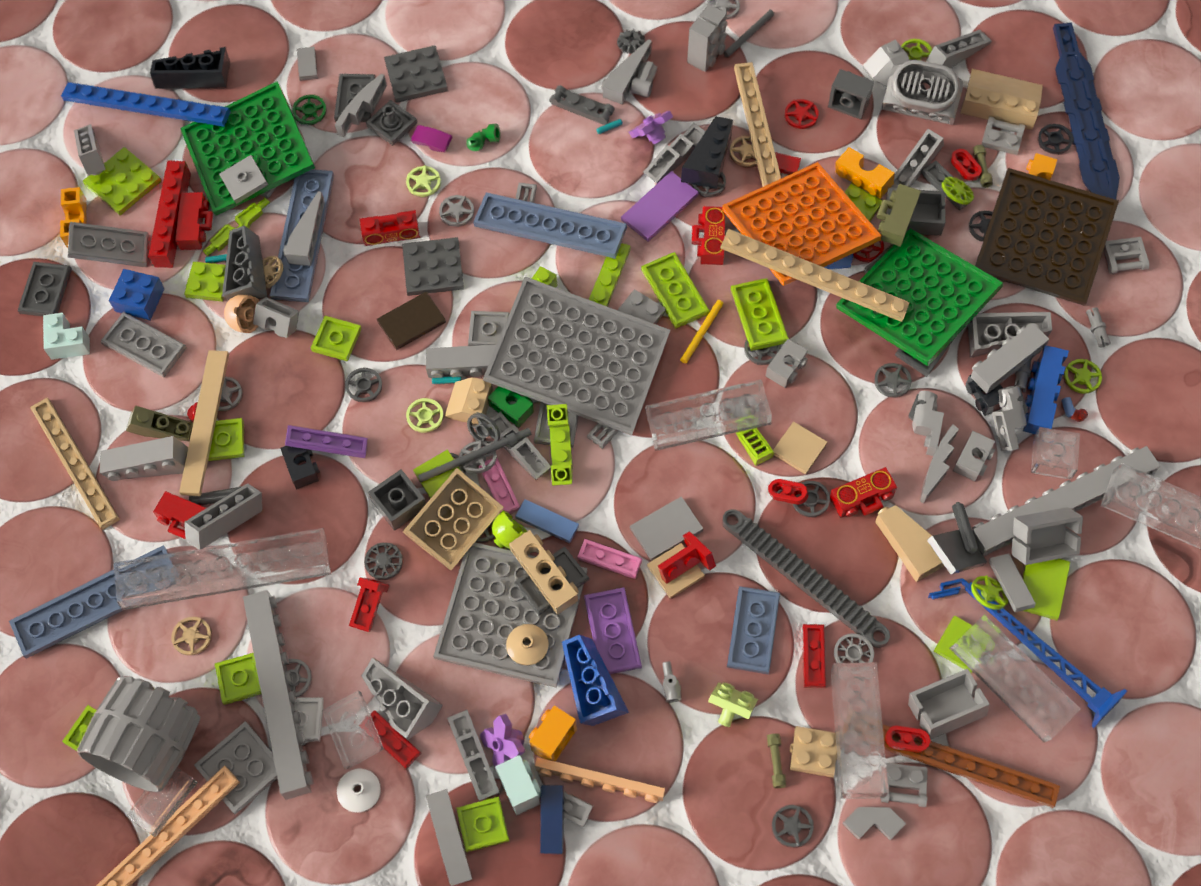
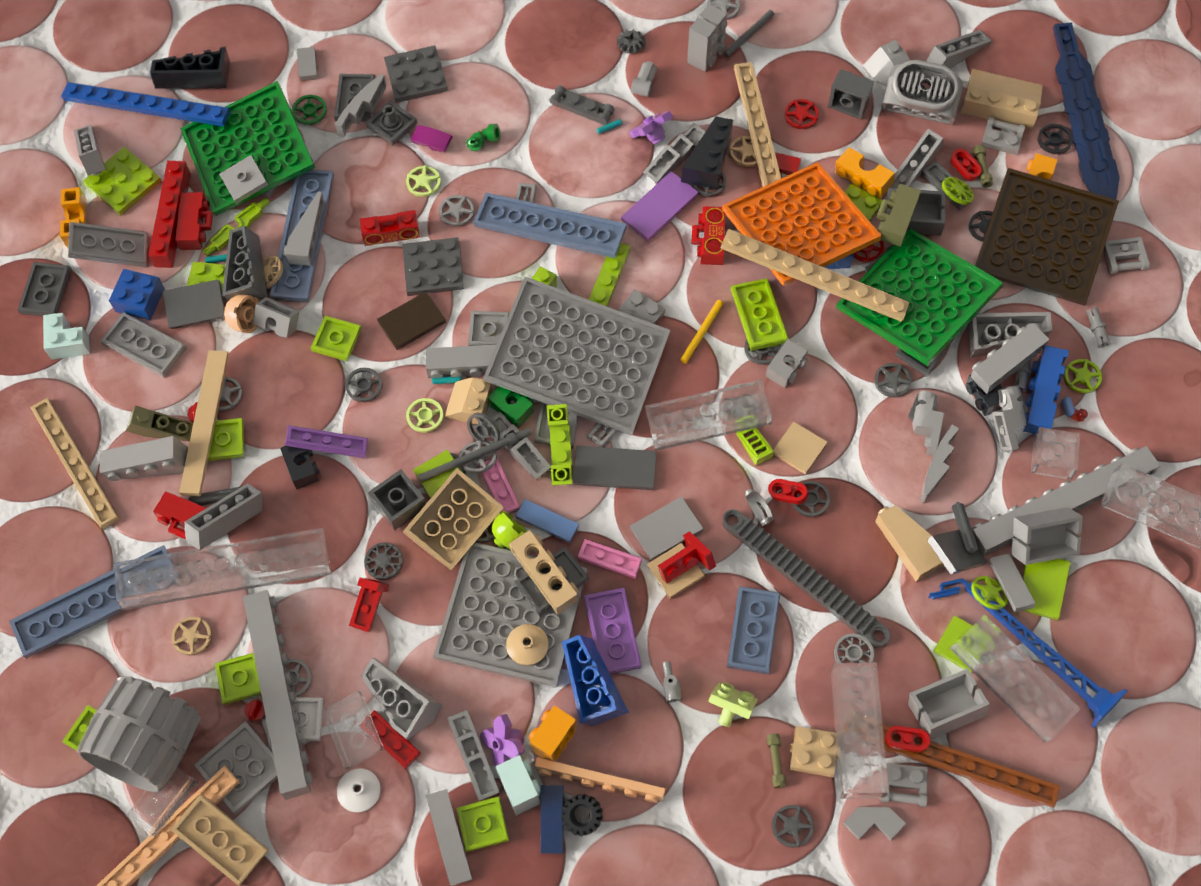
light grey slope [601,39,652,105] -> none
lime tile [641,252,710,329] -> none
red tile [802,624,826,688] -> none
red piece [830,467,897,518] -> none
lime wheel [901,39,932,62] -> none
light grey brick [953,431,995,481] -> none
none -> dark grey tile [162,280,225,329]
none -> tan tile [170,794,269,886]
none -> red tile [244,699,266,722]
none -> black tyre [561,794,603,836]
none -> dark grey tile [573,445,656,490]
none -> light grey helmet [745,489,775,526]

